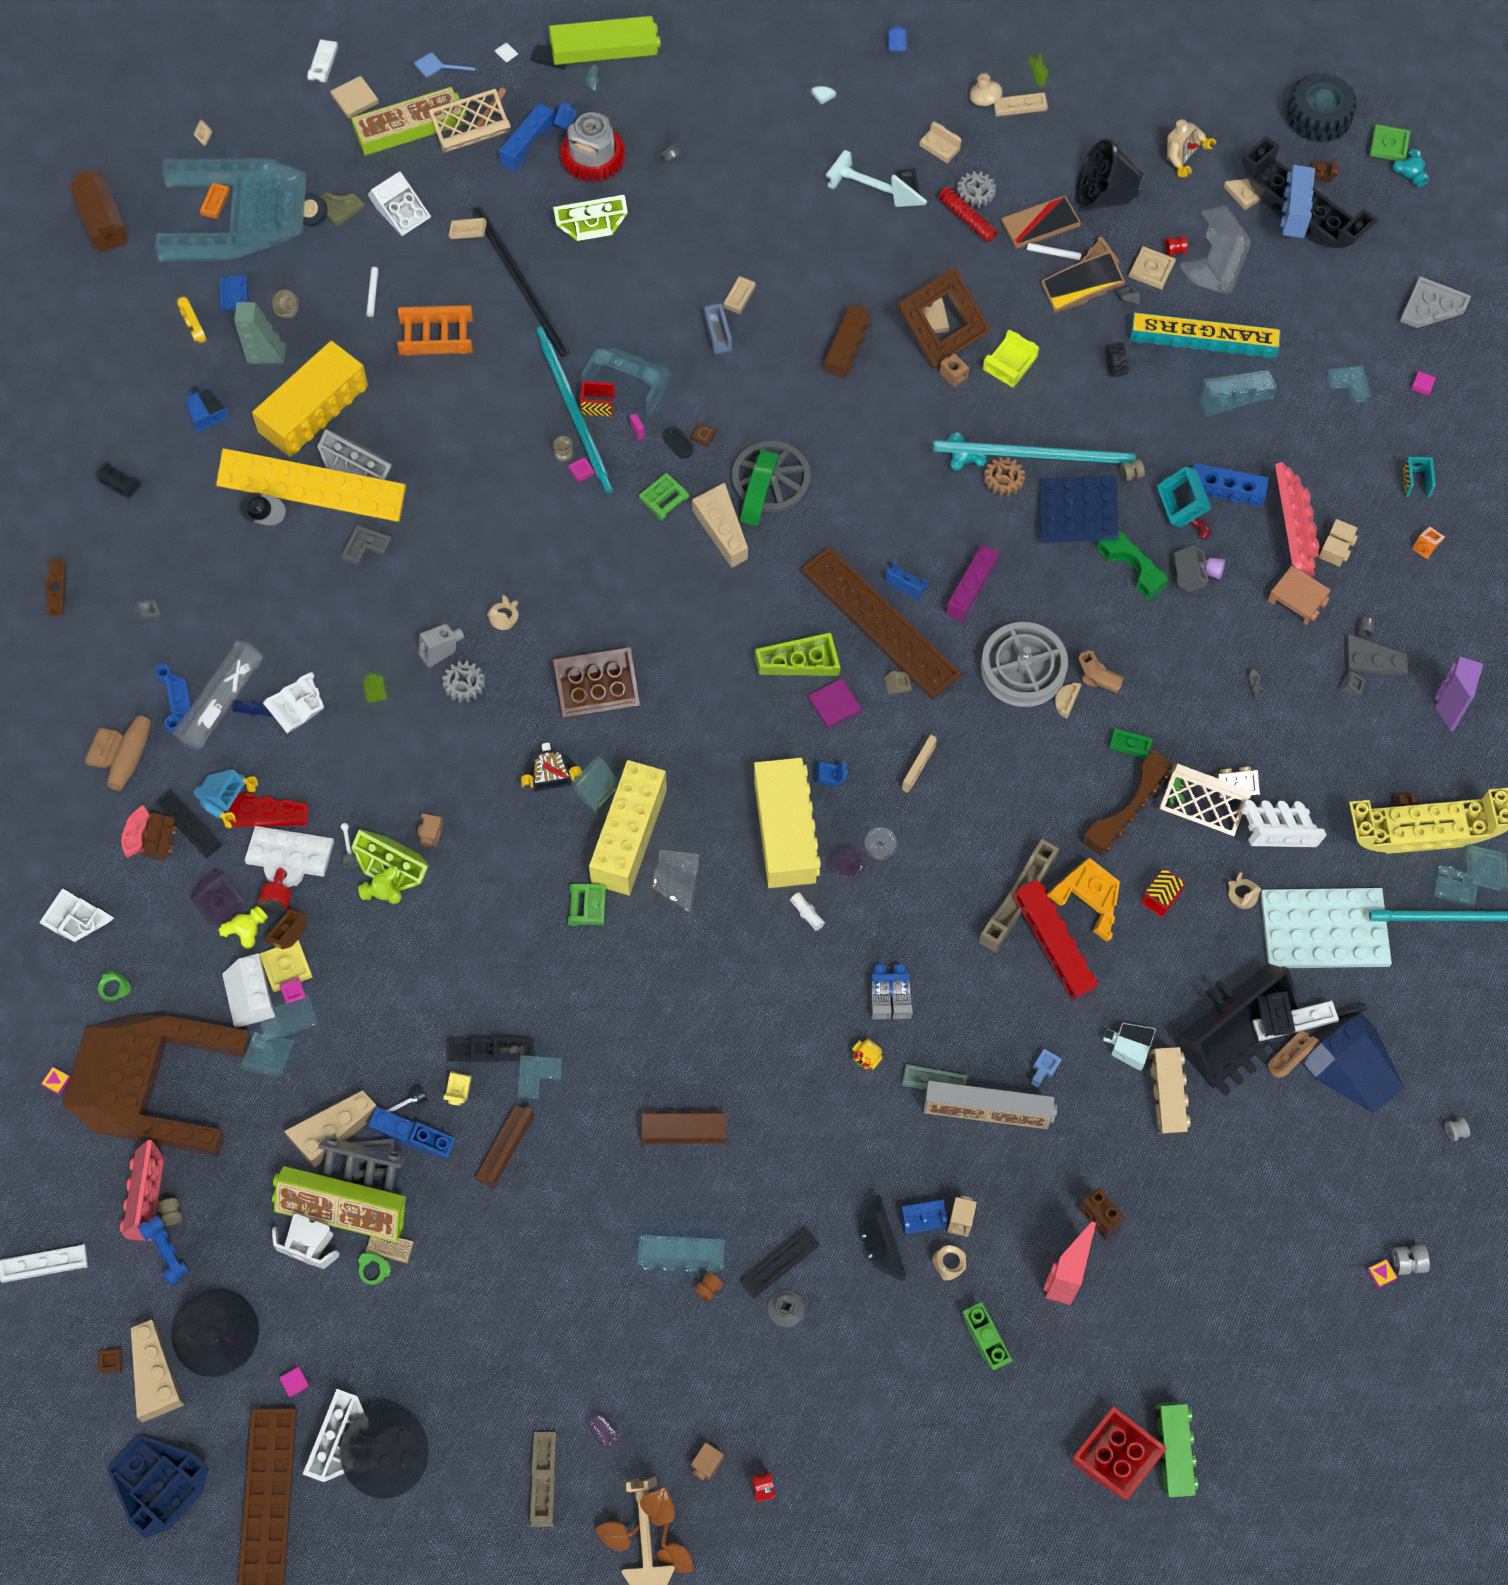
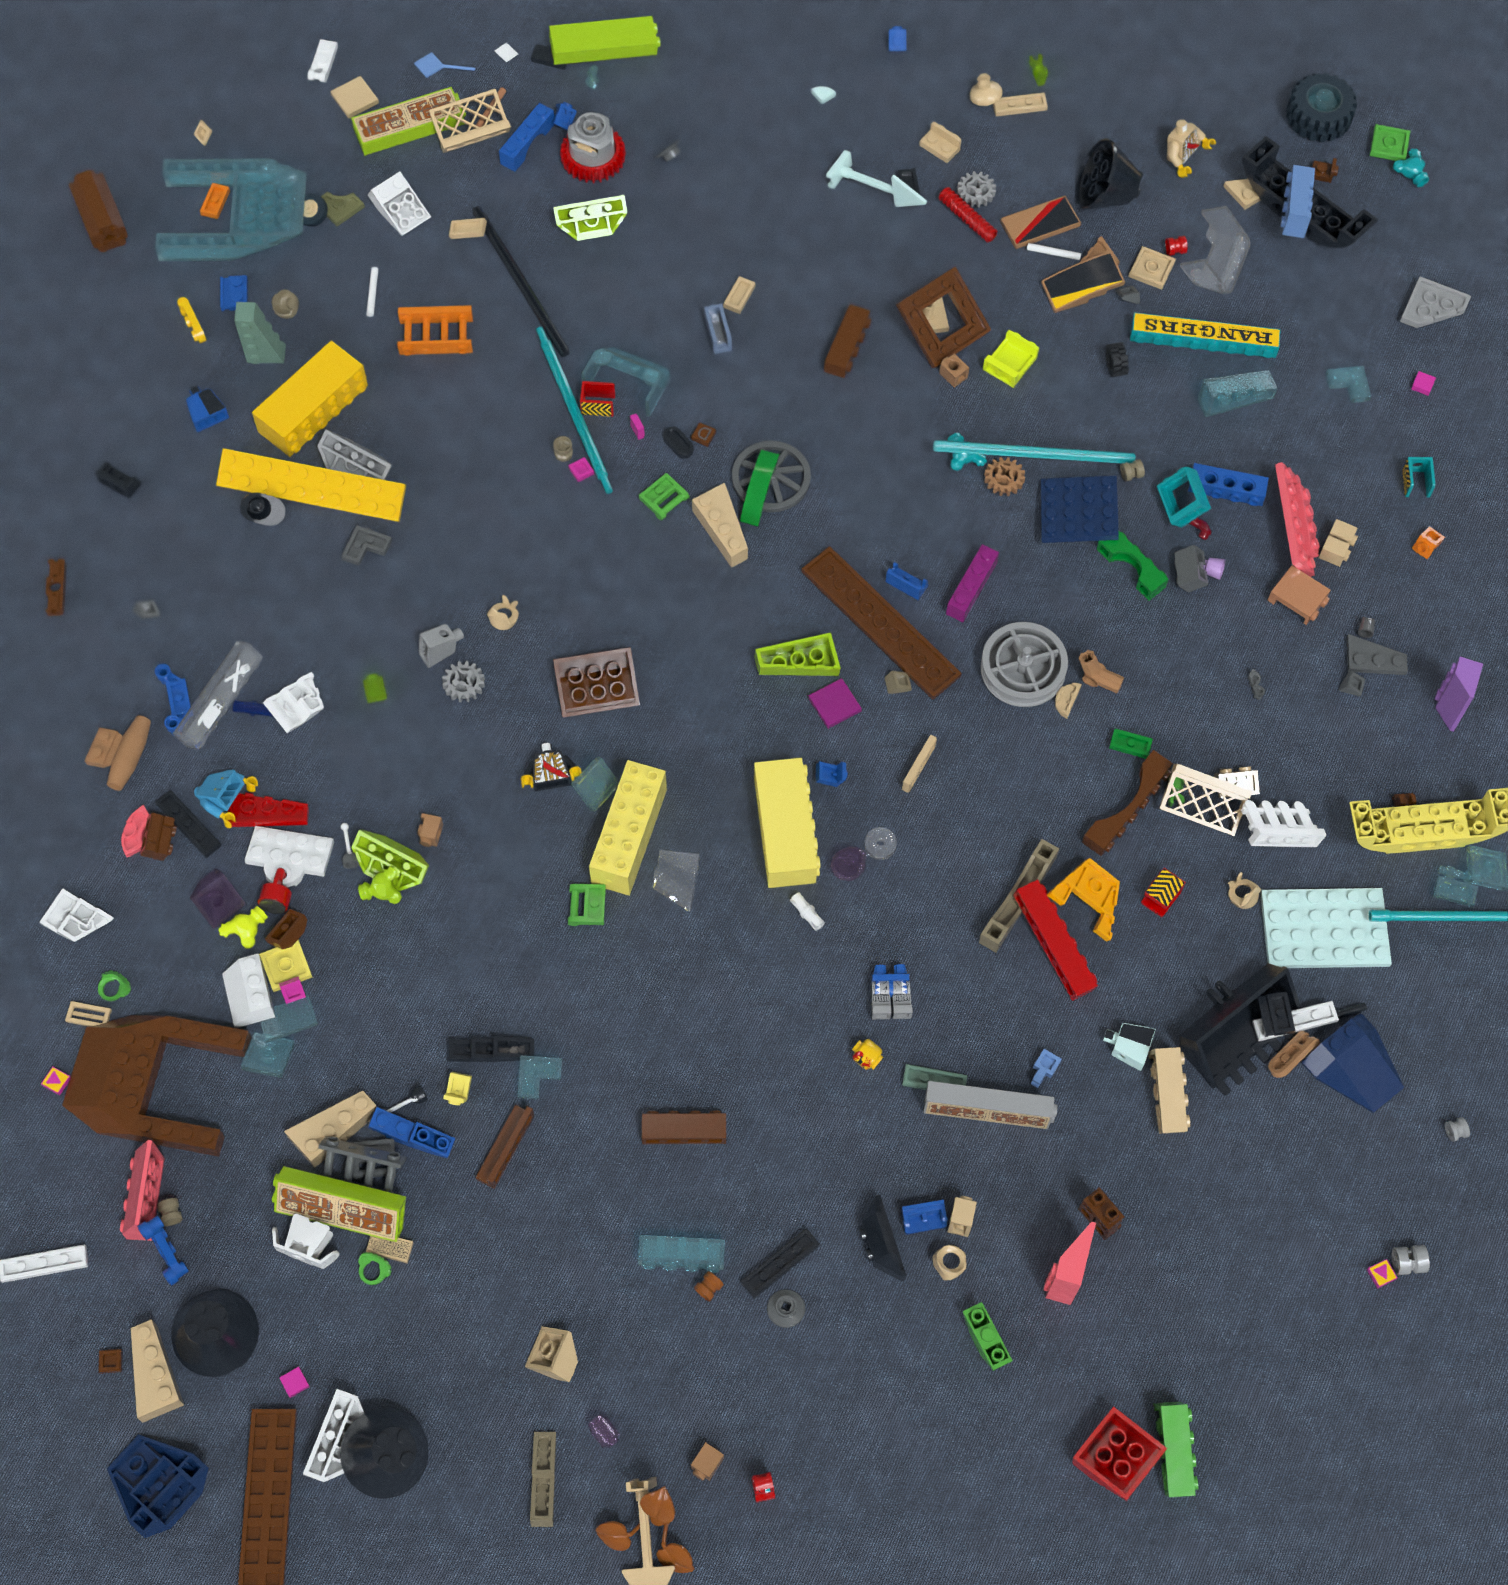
none -> tan tile [65,1001,112,1026]
none -> tan slope [525,1326,578,1382]

